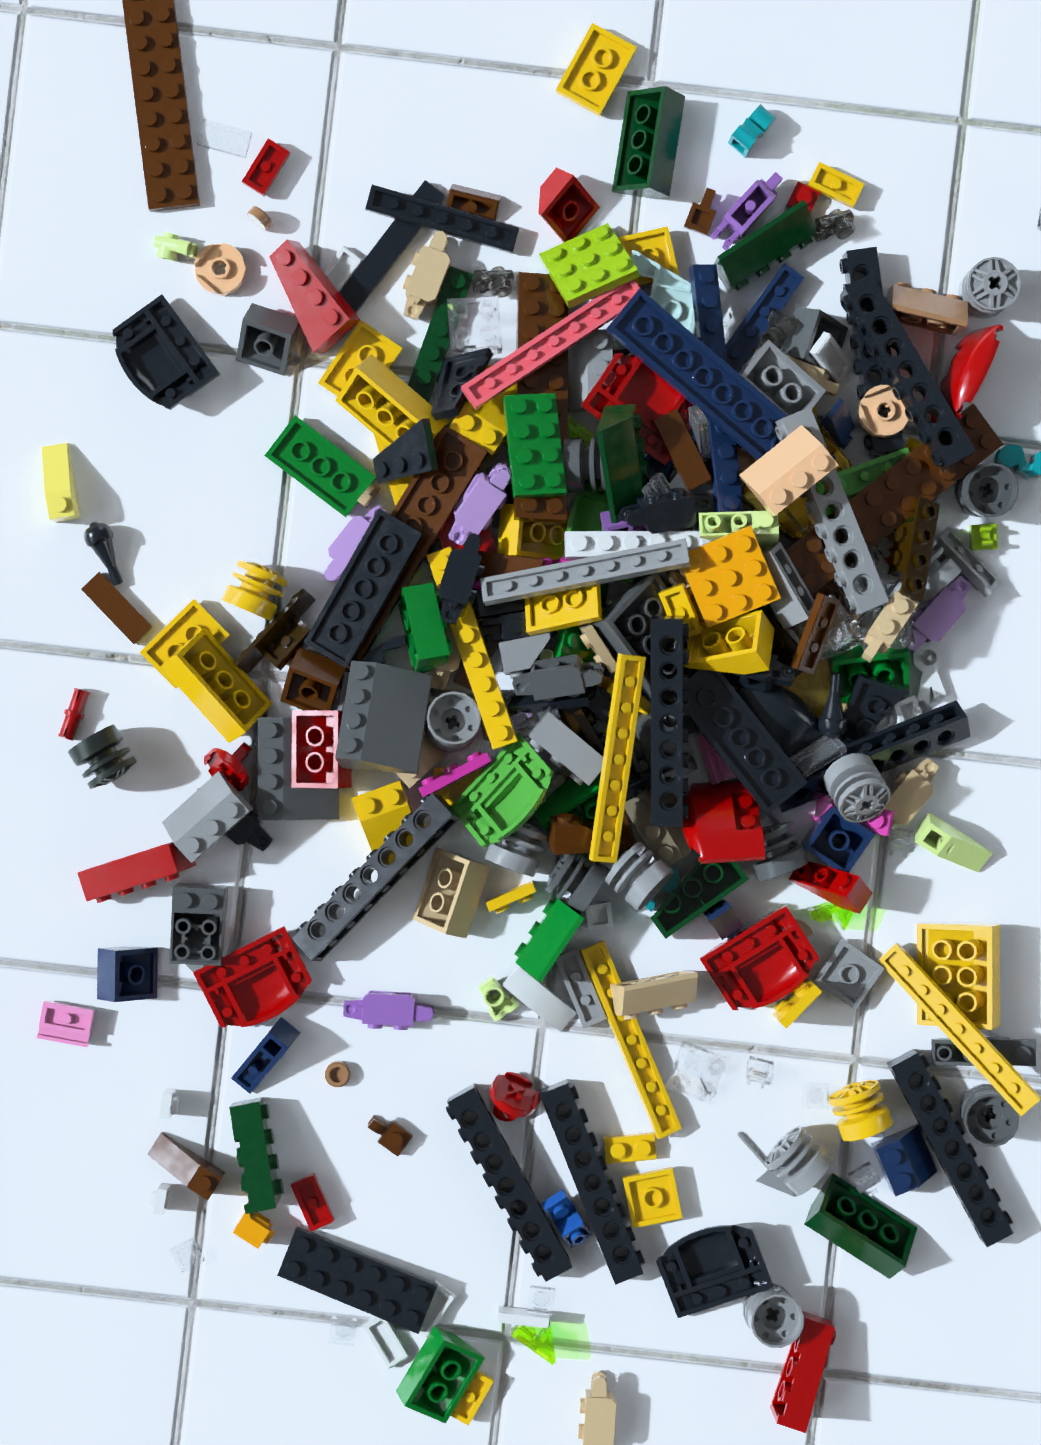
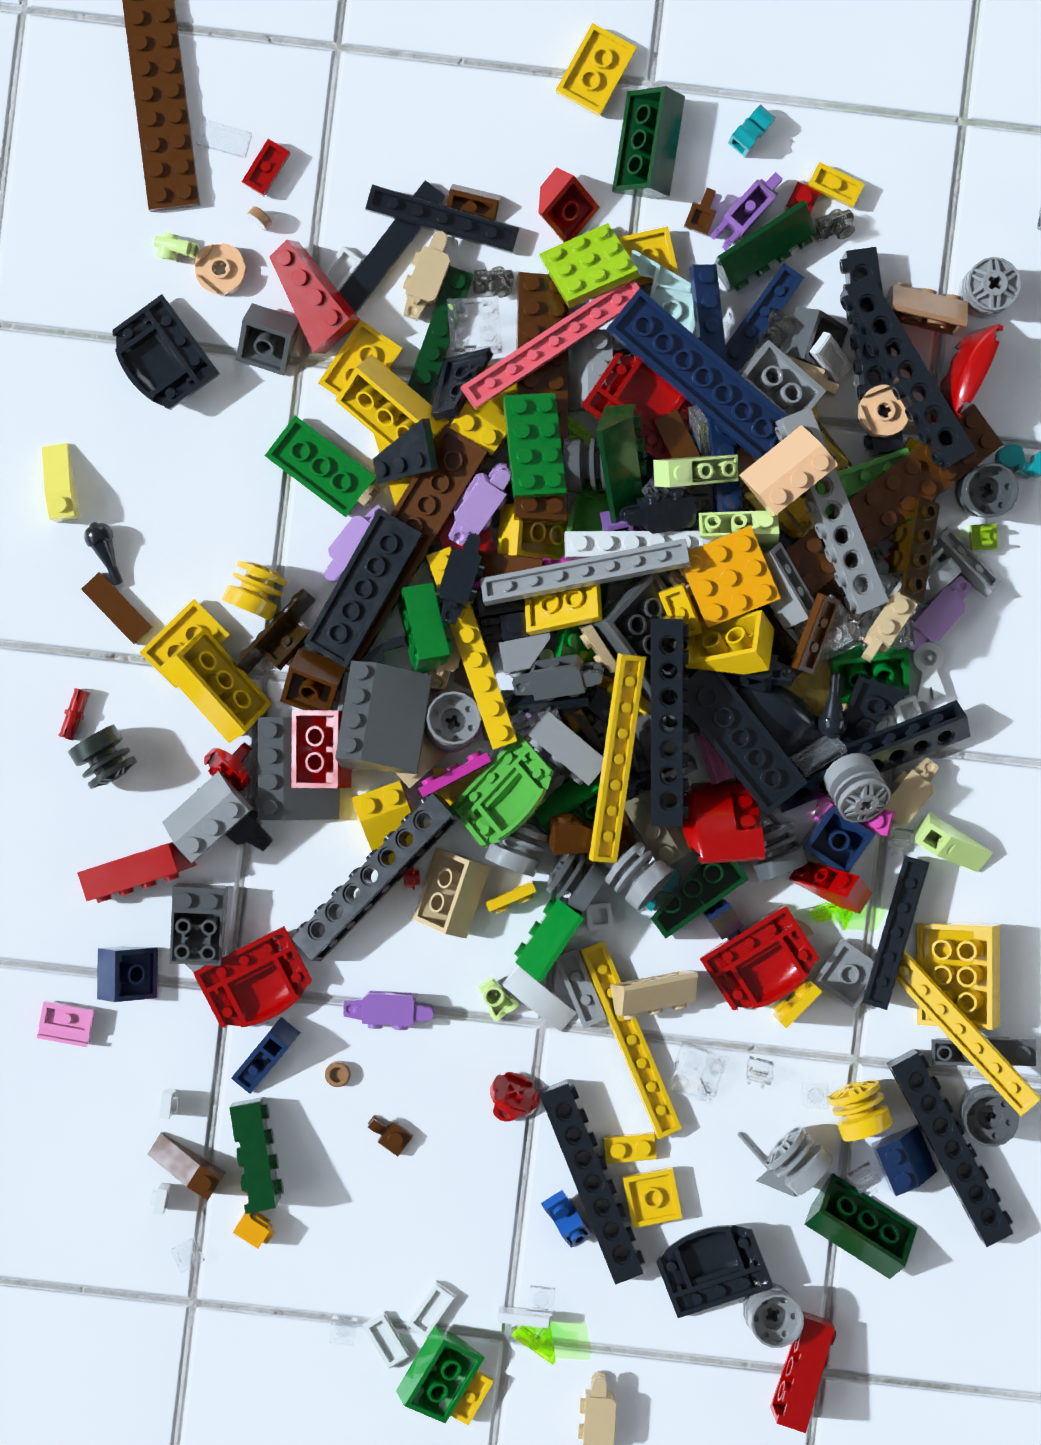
black plate [277,1226,438,1334] -> none
red plate [290,1173,335,1232] -> none
black brick [445,1084,573,1282] -> none
dark blue slope [818,398,855,454] -> none
none -> red plate [404,866,420,891]
none -> yellowish green slope [653,455,739,487]
none -> black tile [862,855,930,1010]

